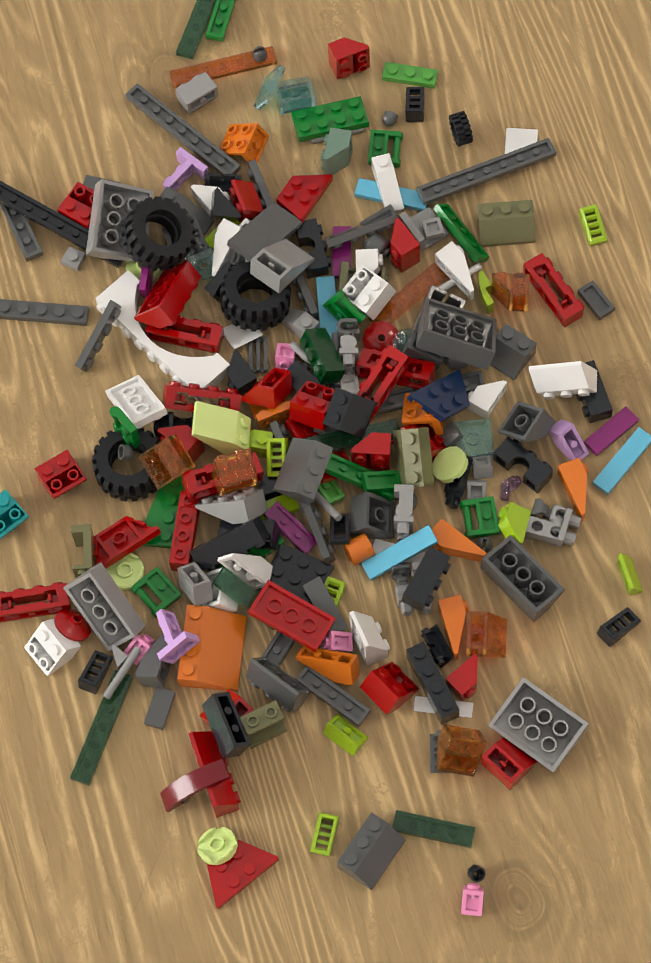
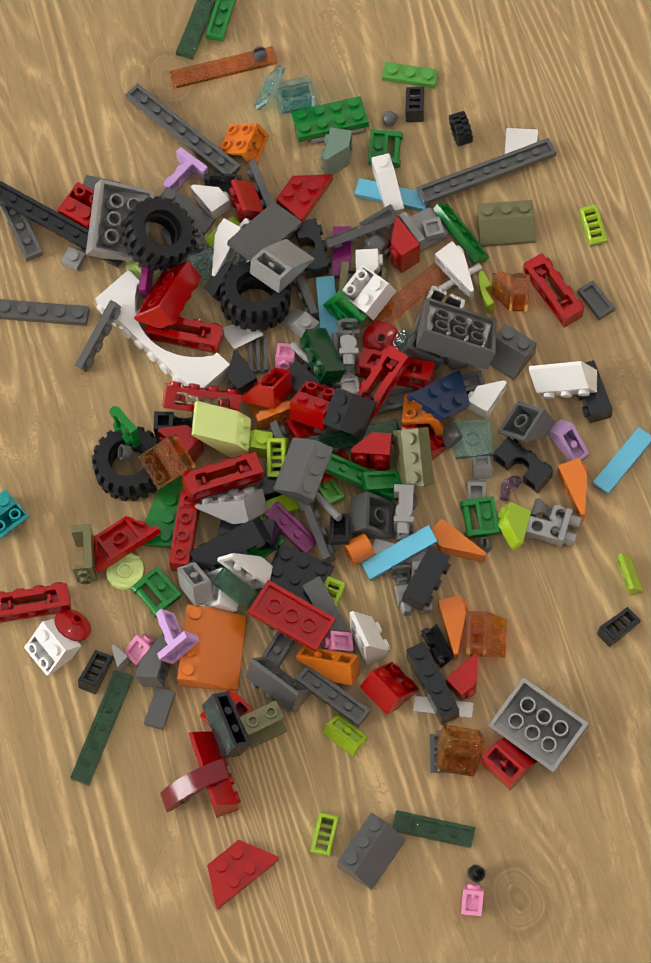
red slope [34,449,87,499] -> none
light grey slope [63,562,146,651] -> none
light grey bar [102,646,142,700] -> none
white plate [105,375,168,429] -> none
light grey brick [175,72,218,114] -> none
yellowish green tile [197,827,238,865] -> none
black slope [210,187,241,221] -> none
clear orange slope [212,448,257,496] -> none
red slope [328,37,370,80] -> none
yellowish green tile [432,446,468,483] -> none
black hinge [444,457,473,509] -> none
dark grey slope [480,535,565,622] -> none
magenta tile [584,407,639,456] -> none

